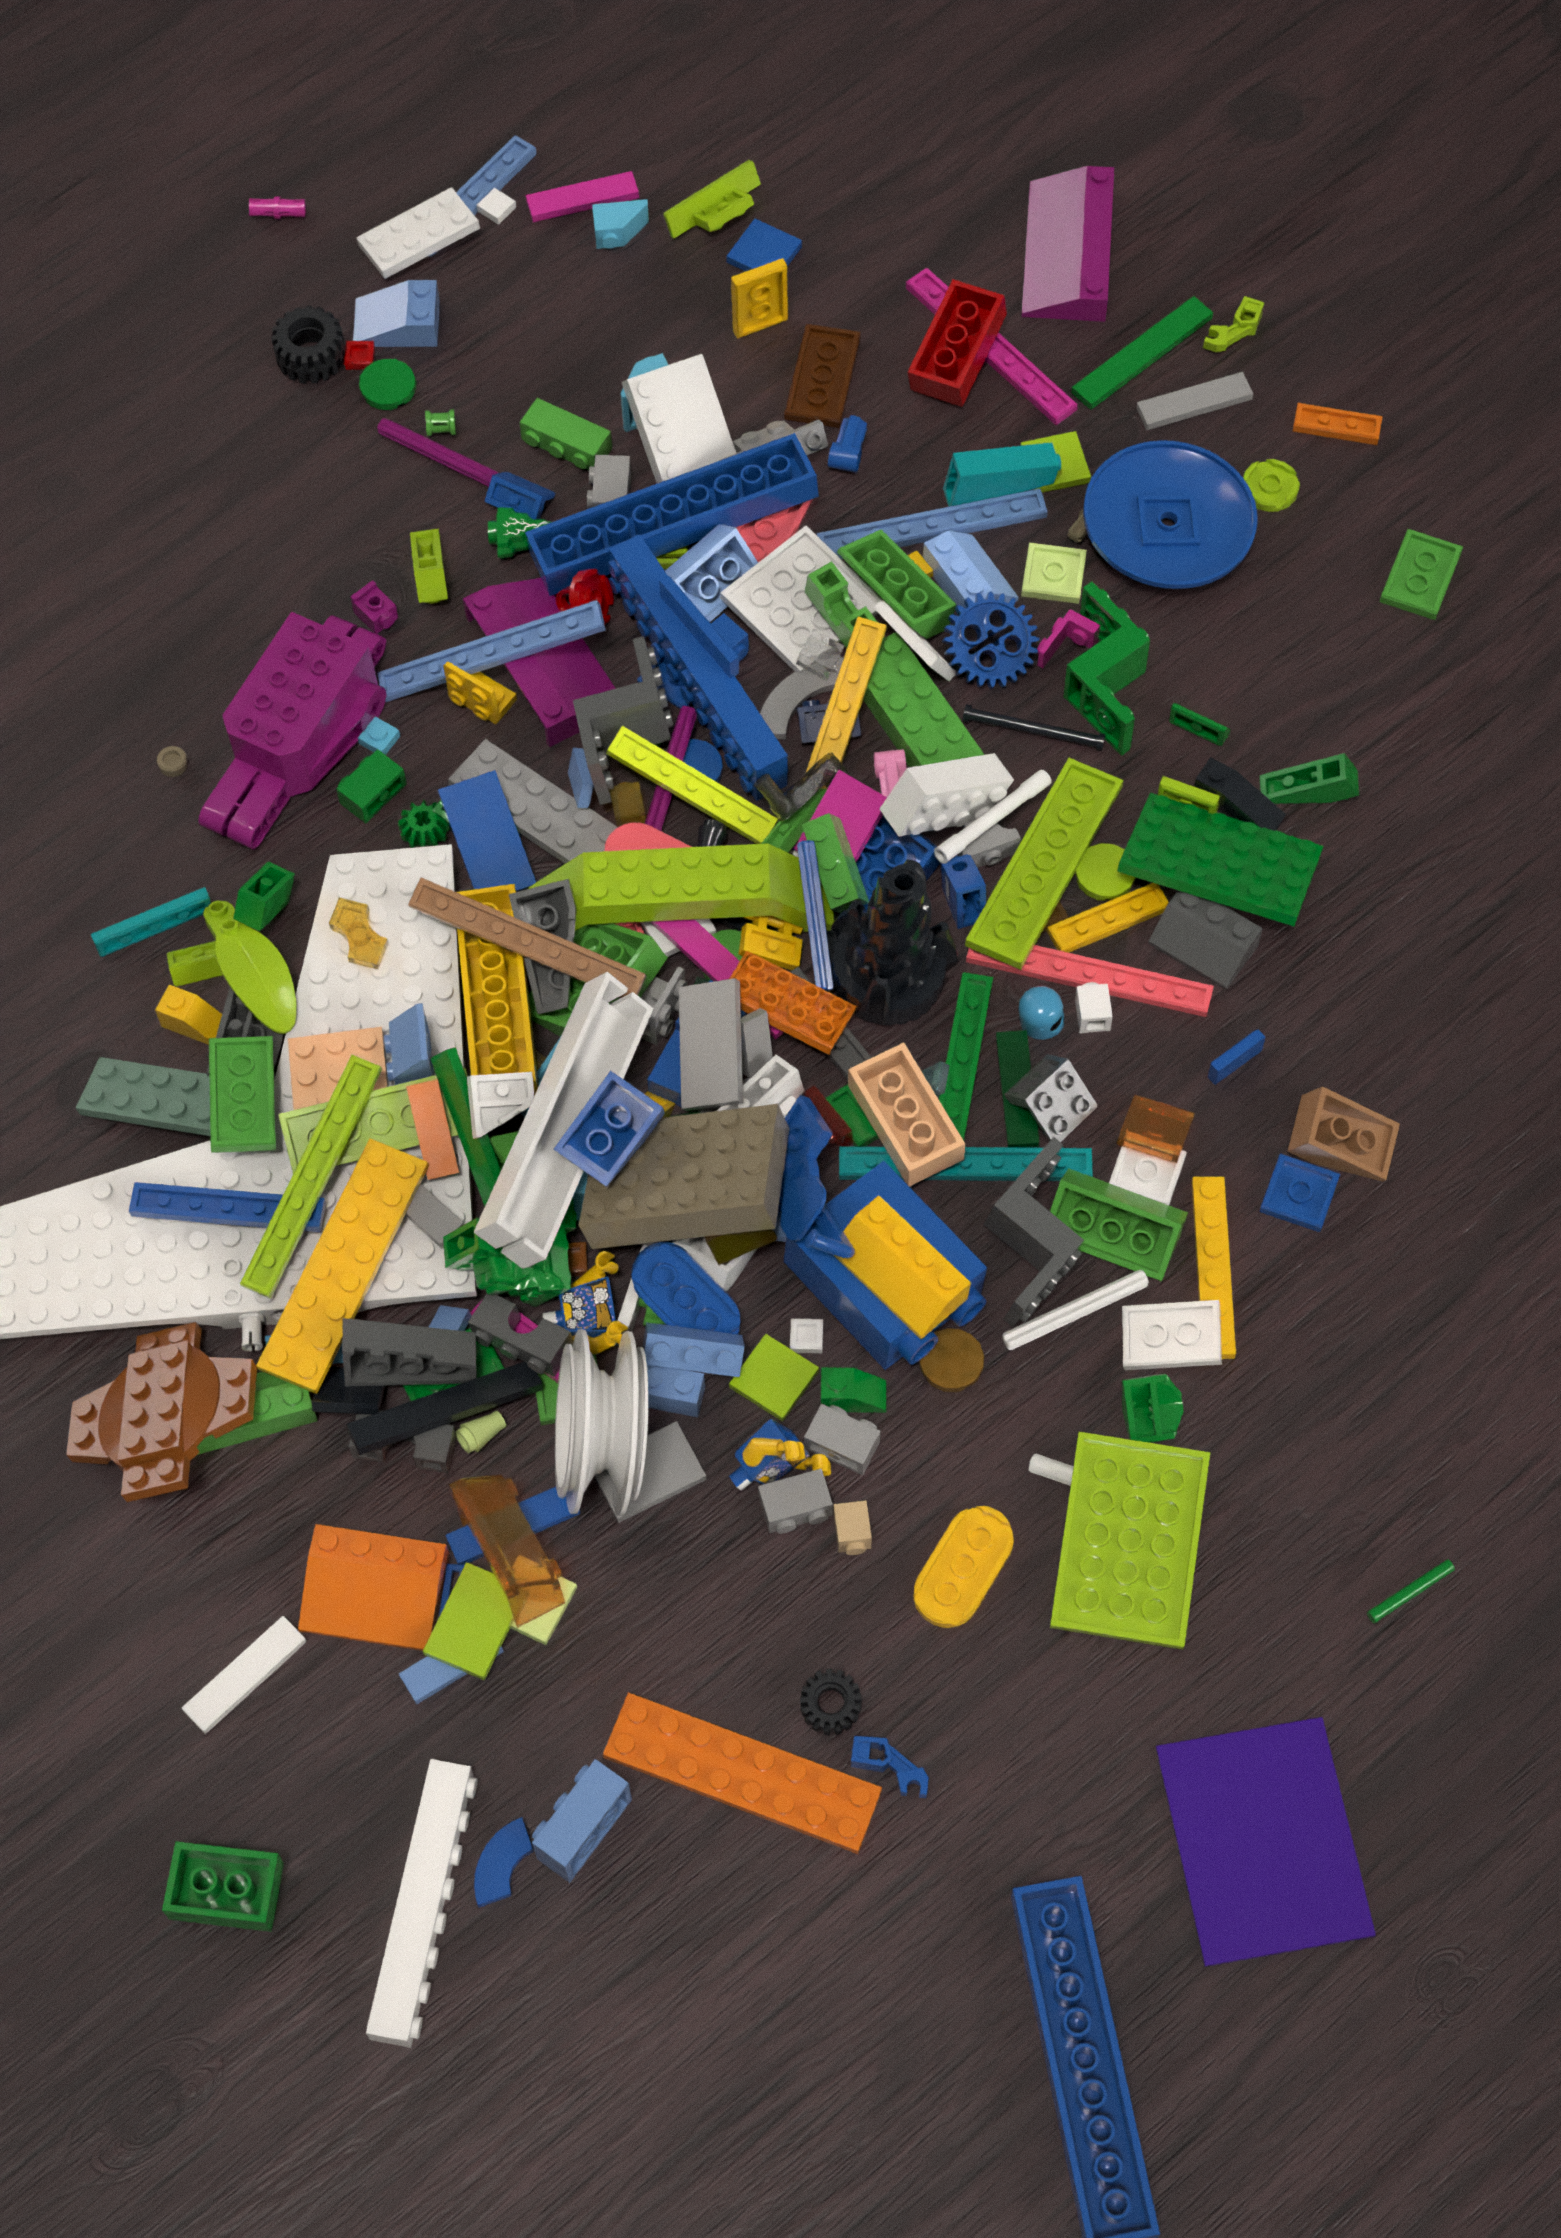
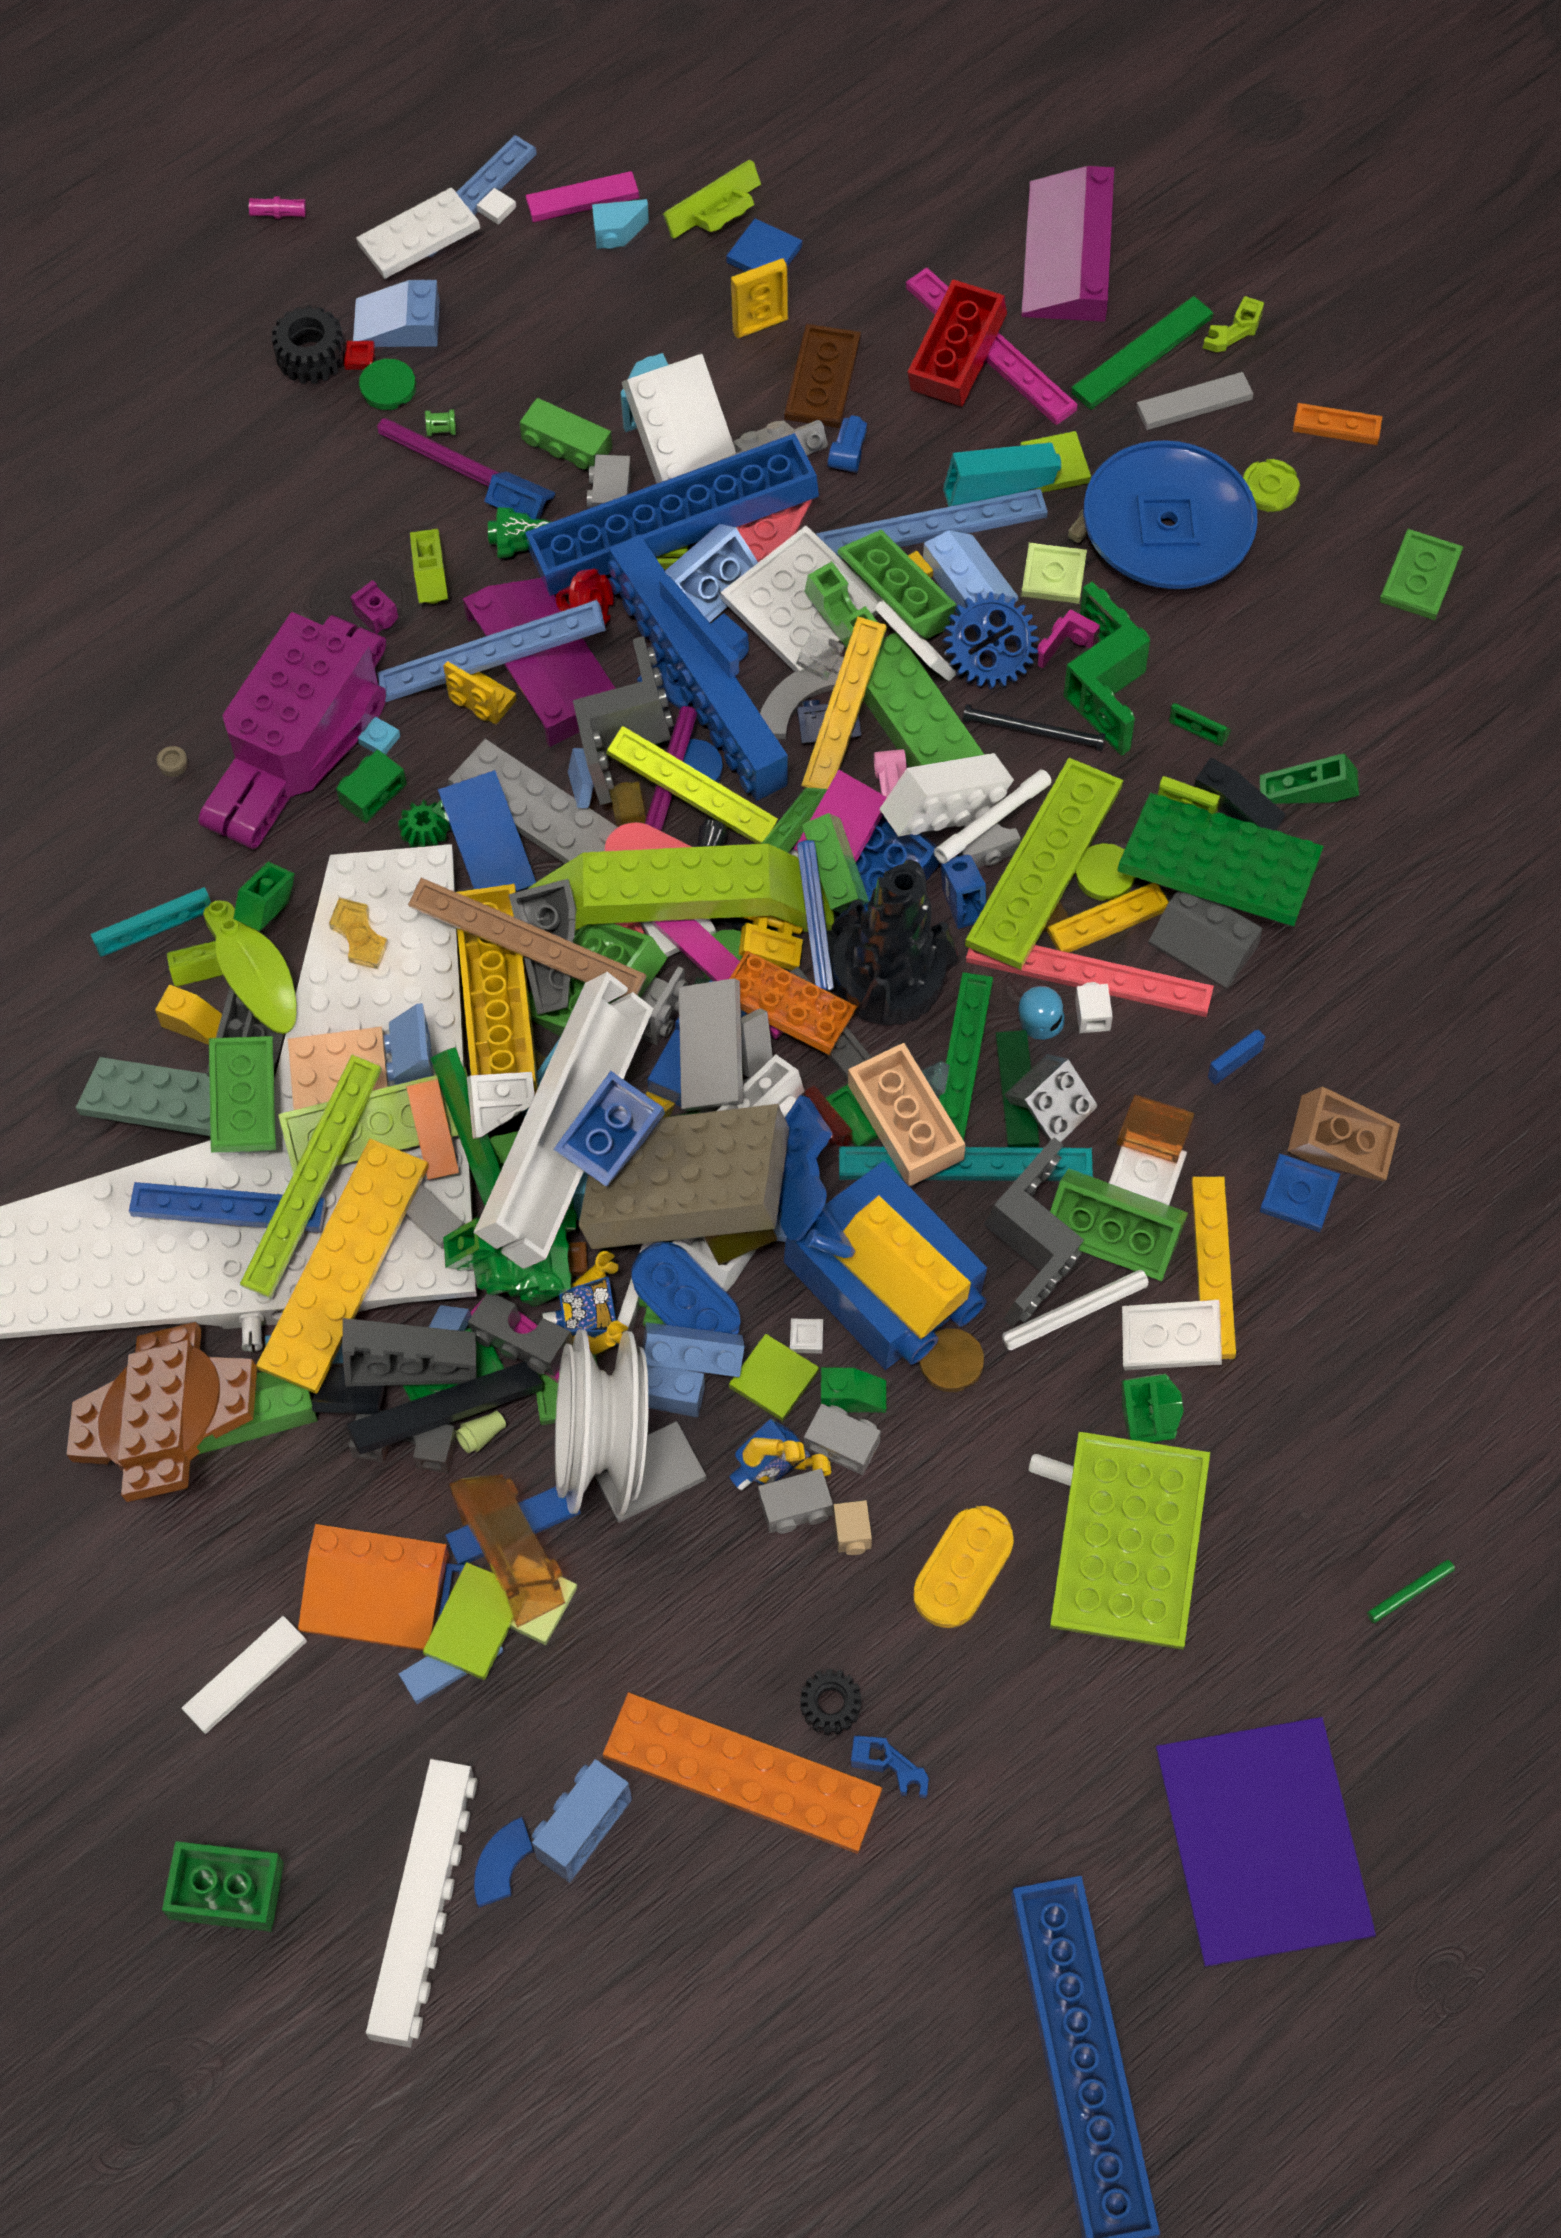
clear smoke beam [753,752,852,822] -> none

